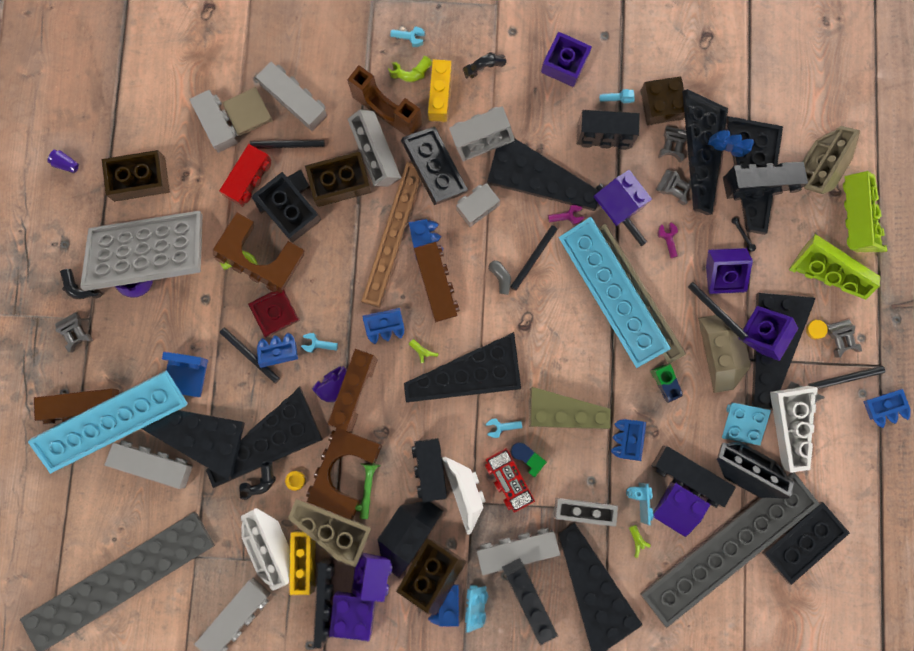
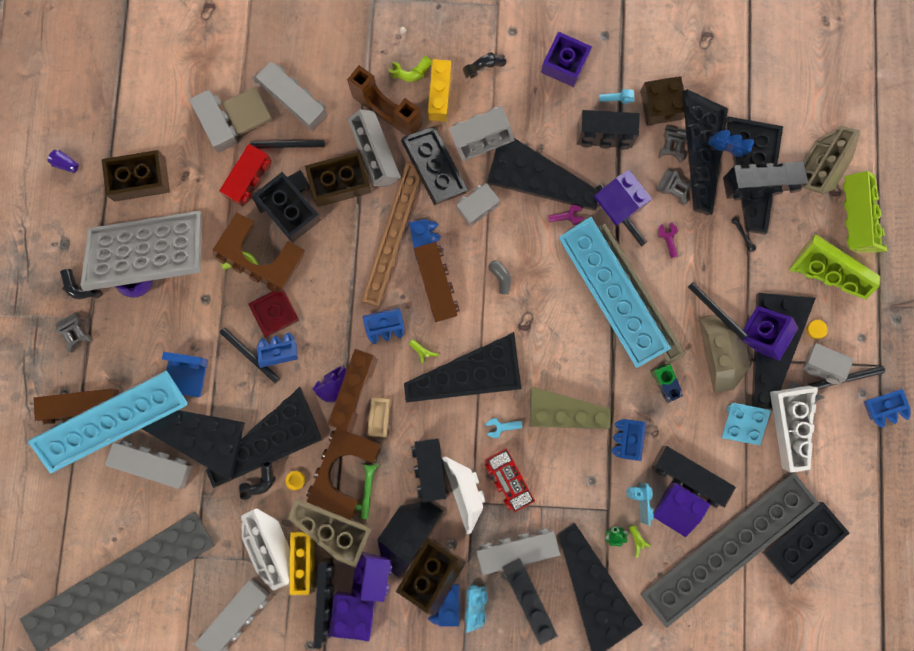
medium azure bar [301,333,338,353] -> none
medium azure bar [390,27,425,47] -> none
black bar [510,225,557,291] -> none
leg [510,443,547,477] -> none
light grey brick [553,498,618,527] -> none
dark purple slope [706,248,753,294] -> none
black wedge [717,442,794,499] -> none
flat silver piece [827,319,862,358] -> none
none -> tan tile [367,397,391,438]
none -> green plant [605,526,628,547]
none -> light grey brick [802,343,854,385]

